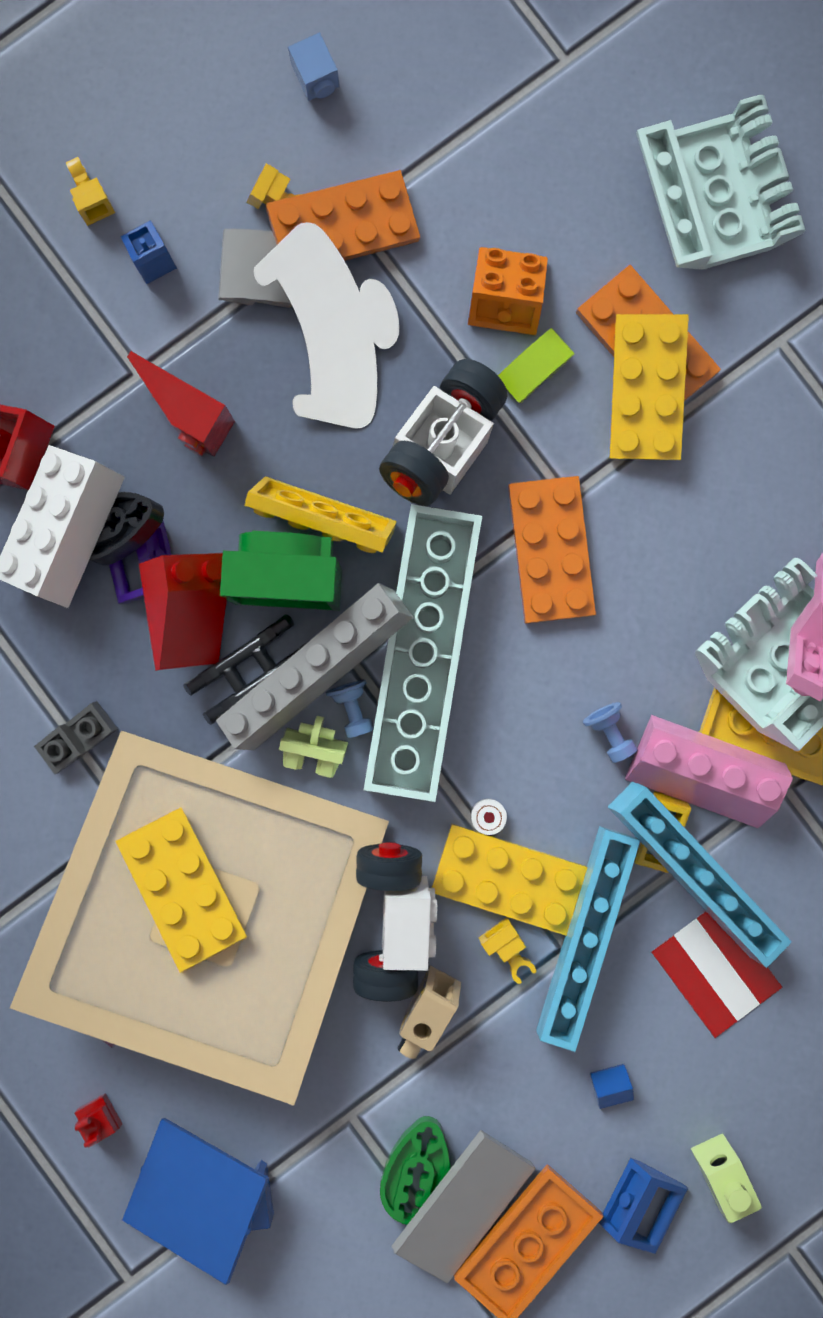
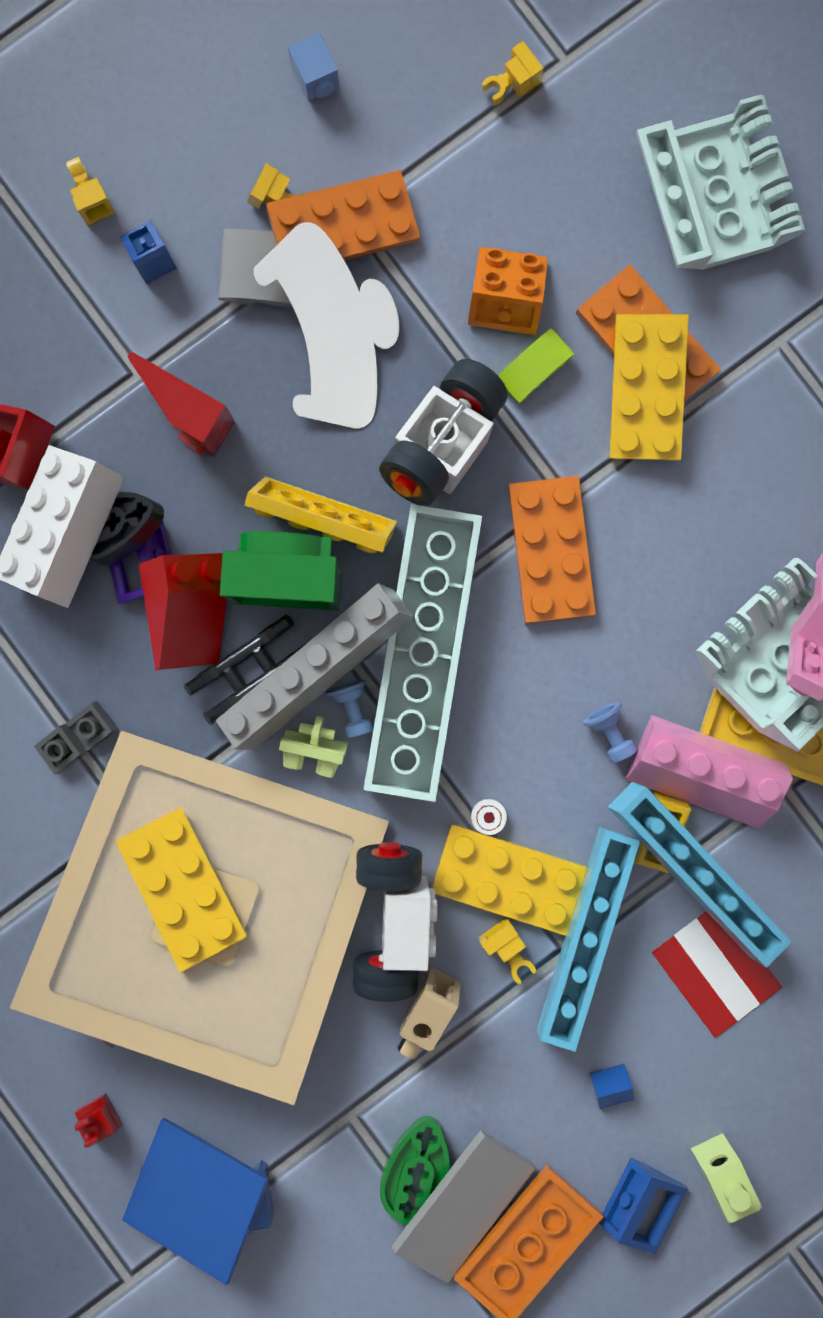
none -> yellow piece [482,40,544,106]

